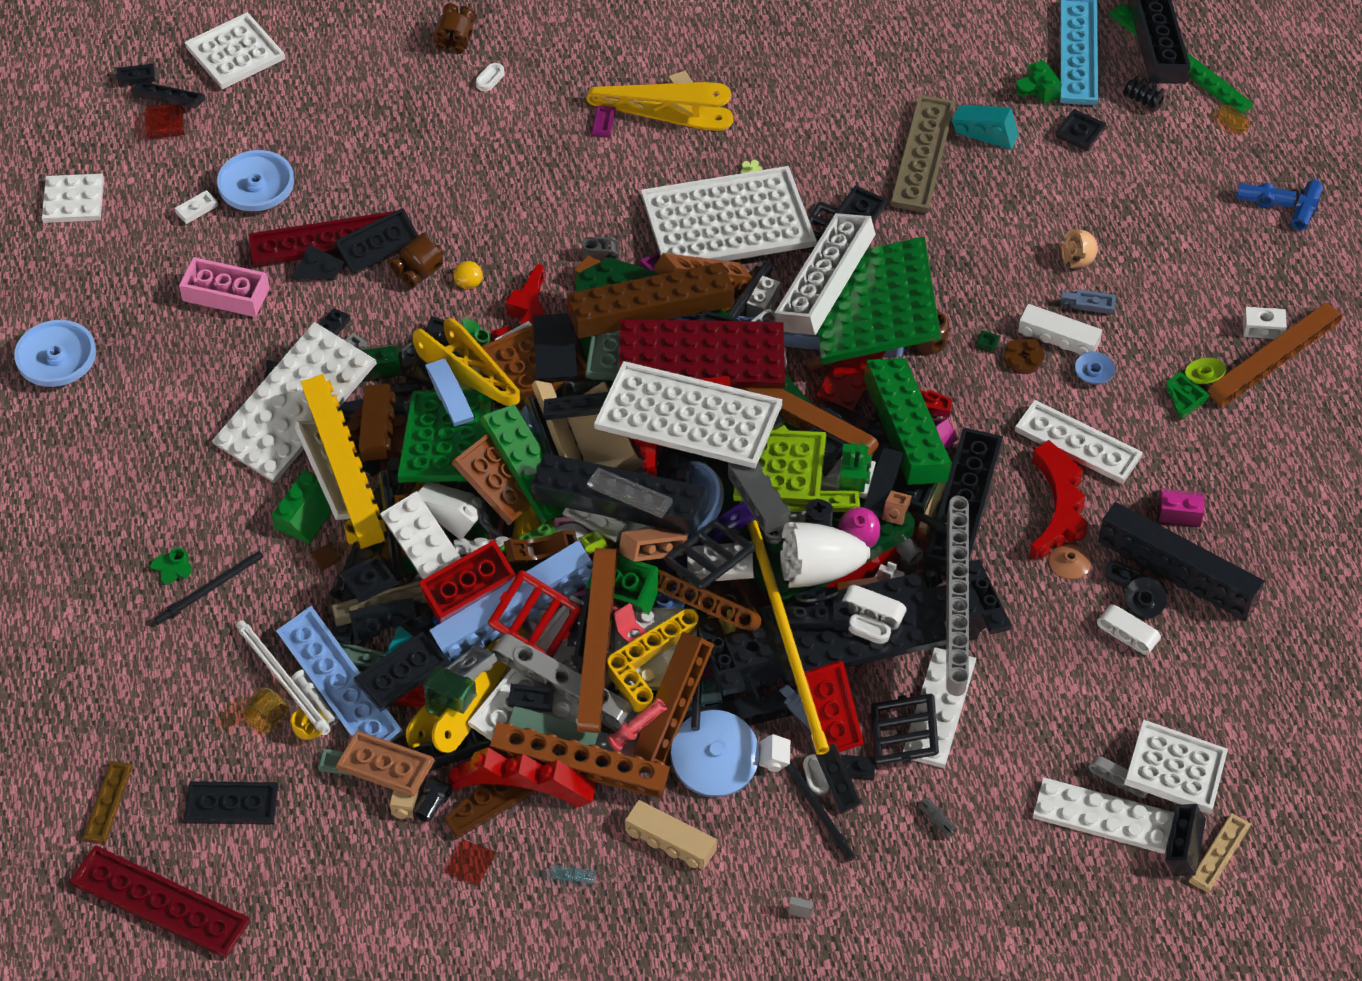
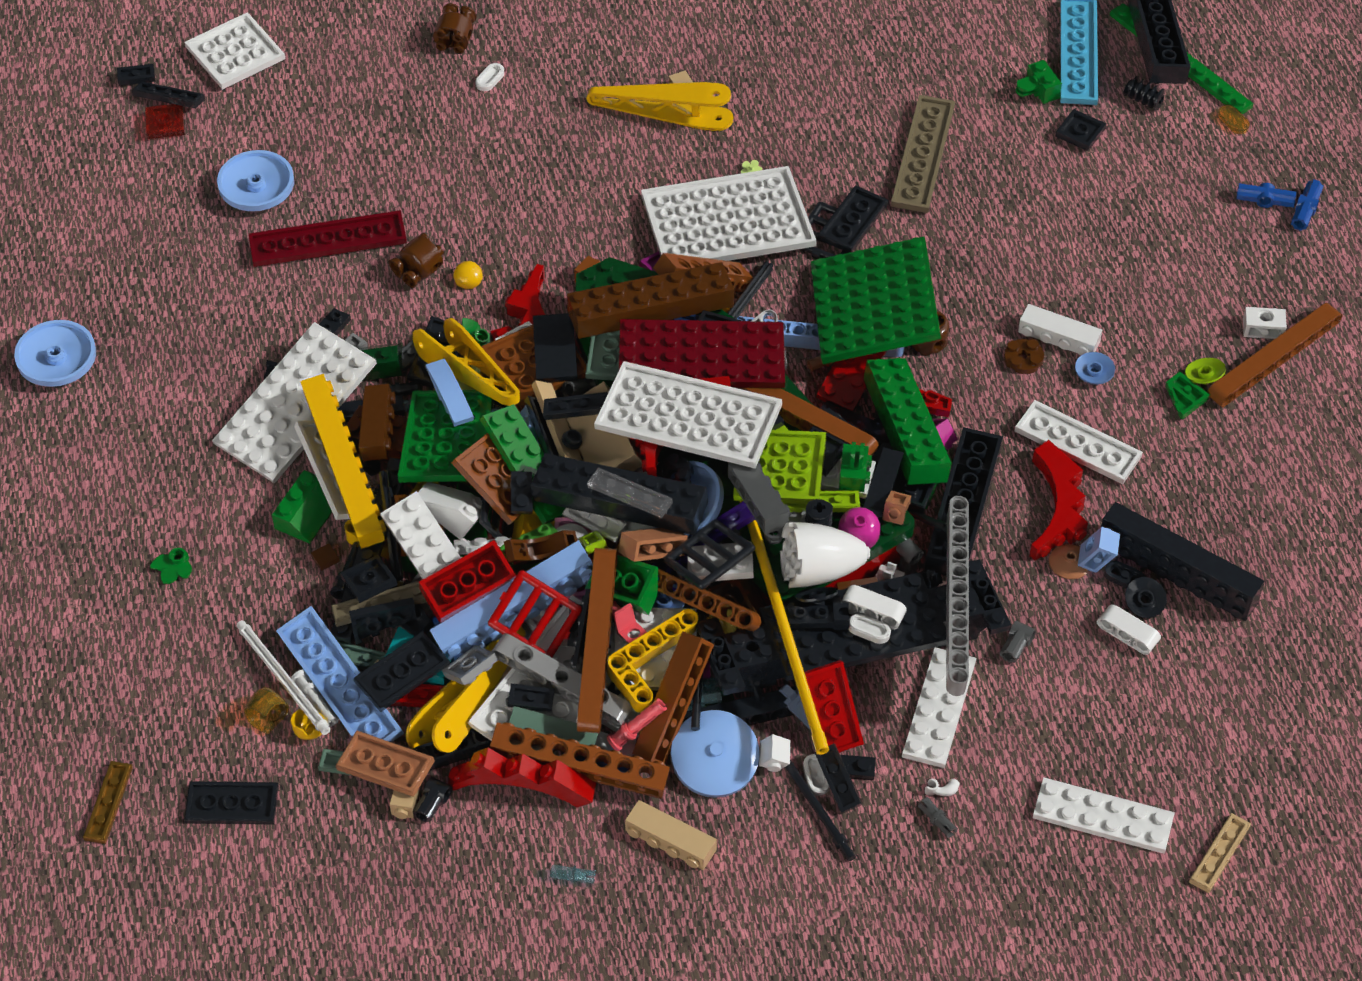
white plate [42,174,104,223] -> none
dark red plate [70,845,251,959] -> none
black bar [154,551,263,625] -> none
white plate [175,190,218,224] -> none
bright pink brick [179,257,270,317] -> none
black wing [292,245,345,280] -> none
black tile [334,208,418,276] -> none
clear green brick [423,666,477,717] -> none
reddish brown wing [445,784,533,839] -> none
clear red piece [445,839,496,886] -> none
dark grey piece [581,237,618,261] -> none
magenta tile [592,105,615,138] -> none
white brick [746,276,780,319] -> none
white brick [774,213,876,335] -> none
light grey tile [788,897,813,919] -> none
black bar [871,694,939,765] -> none
tan tile [917,482,947,540] -> none
teal wedge [952,105,1019,150] -> none
dark green tile [975,330,1001,354] -> none
sand blue hinge [1060,289,1116,315] -> none
light nougat cylinder [1061,229,1098,268] -> none
light grey beam [1089,756,1148,798] -> none
white plate [1124,720,1228,815] -> none
dark pink slope [1159,488,1205,527] -> none
black brick [1165,803,1206,876] -> none
none -> black plate [510,471,533,515]
none -> black plate [561,429,582,449]
none -> white arm [924,779,960,796]
none -> dark grey piece [1000,620,1036,663]
none -> light blue brick [1078,527,1120,573]

